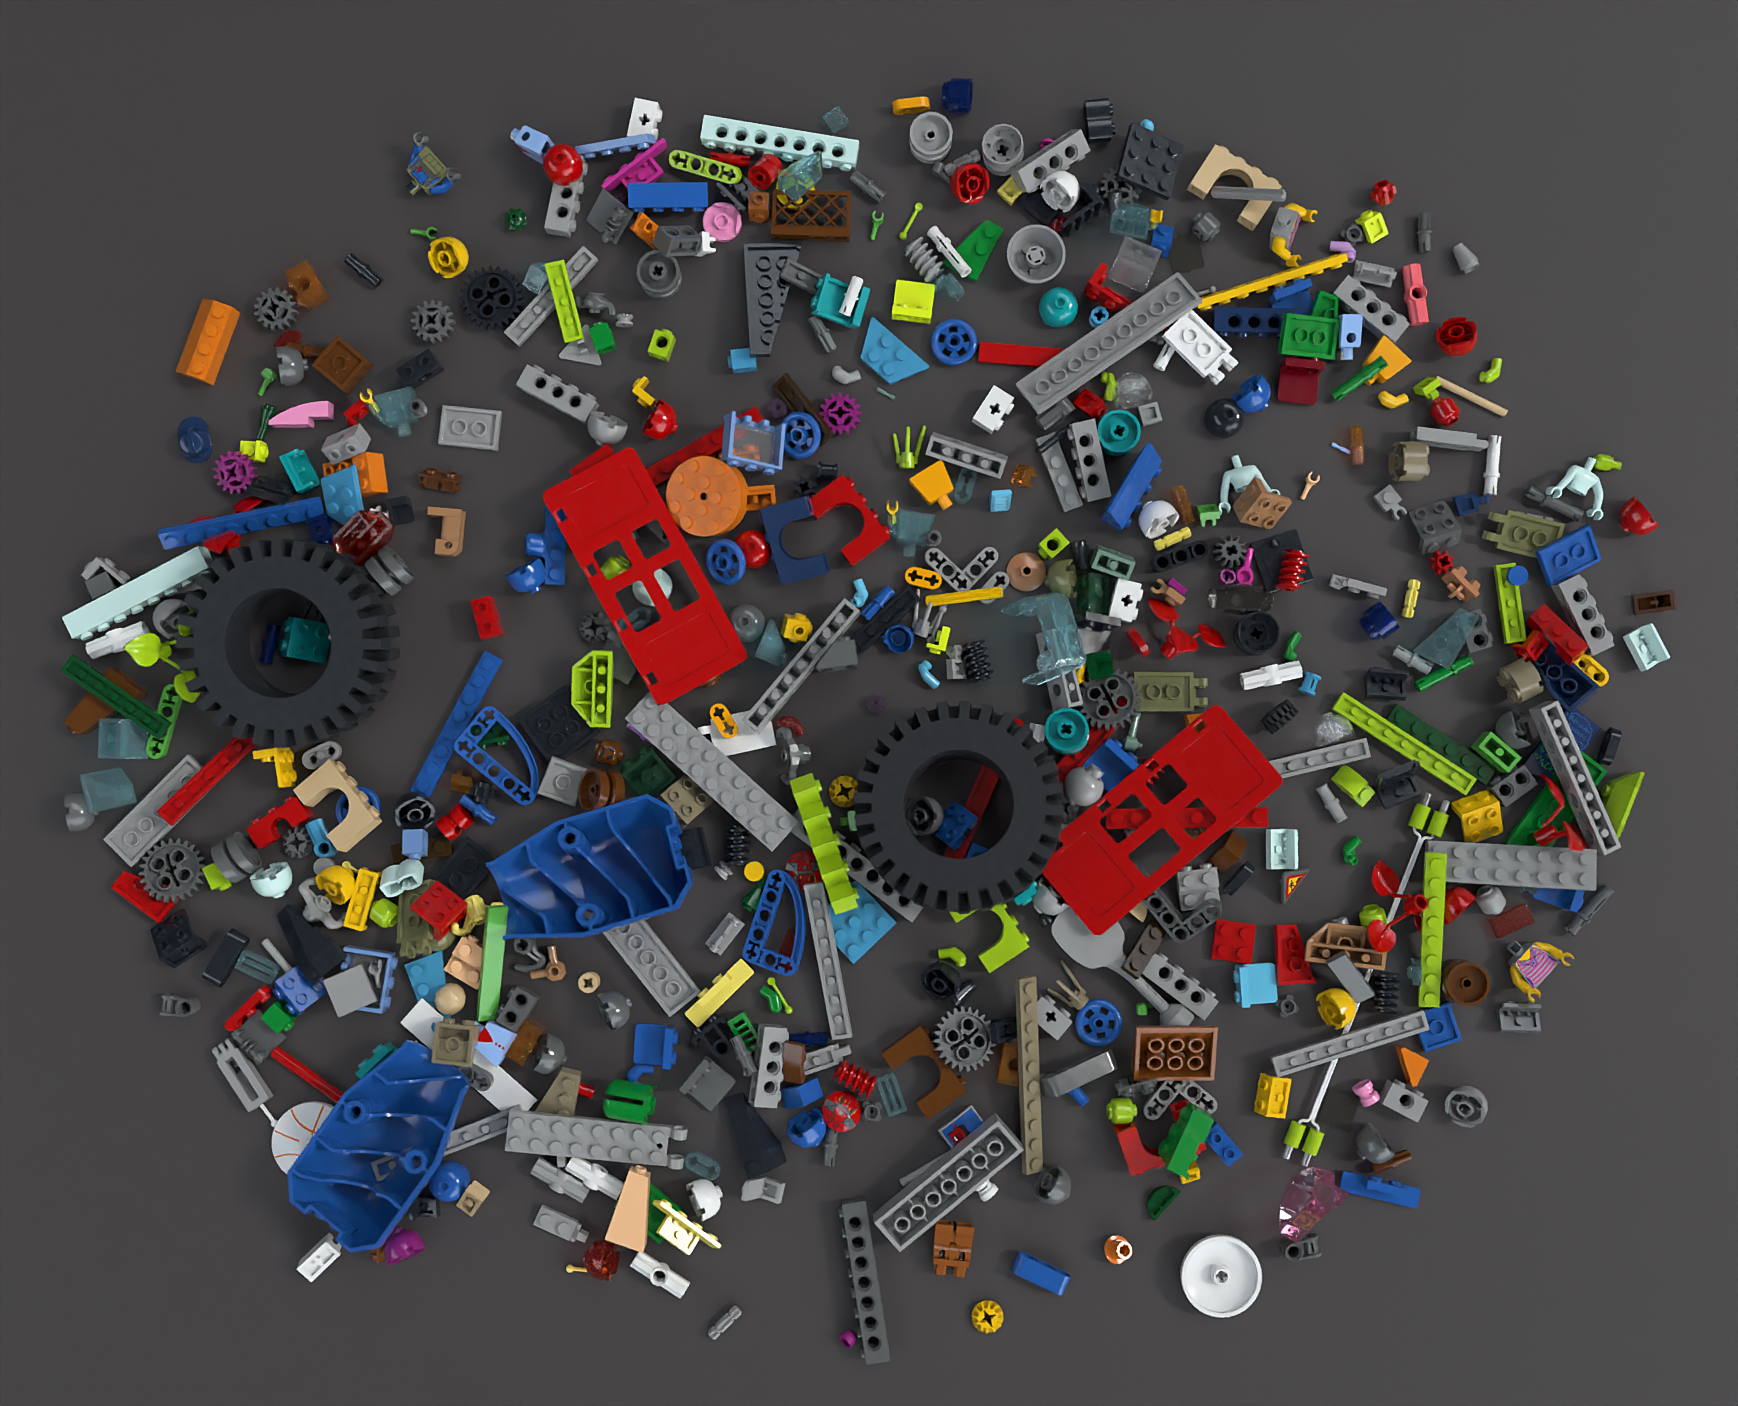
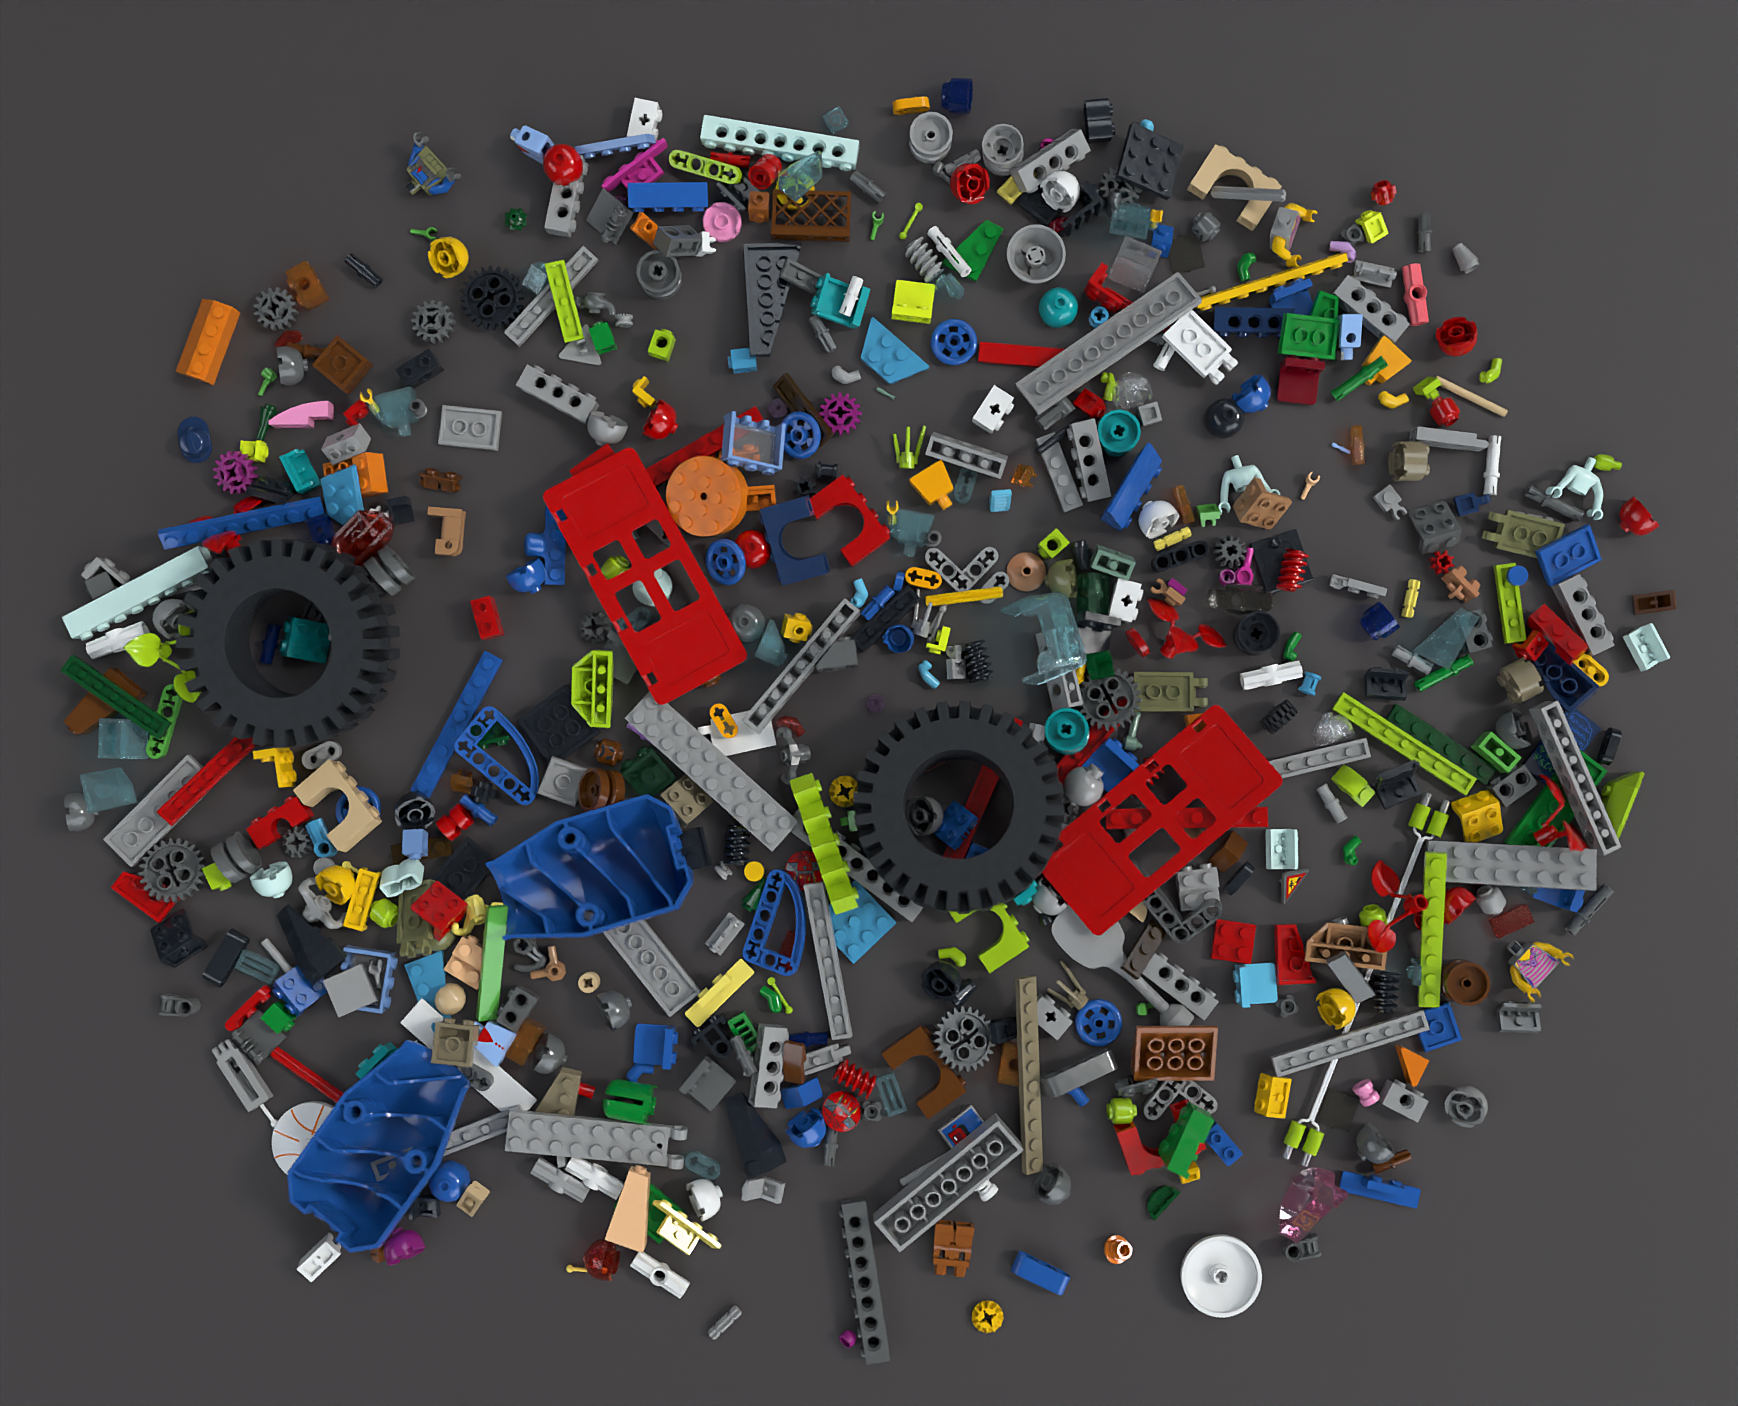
light grey hinge [533,1205,590,1243] -> none
none -> blue tile [893,571,905,592]
none -> green arm [1237,252,1256,282]

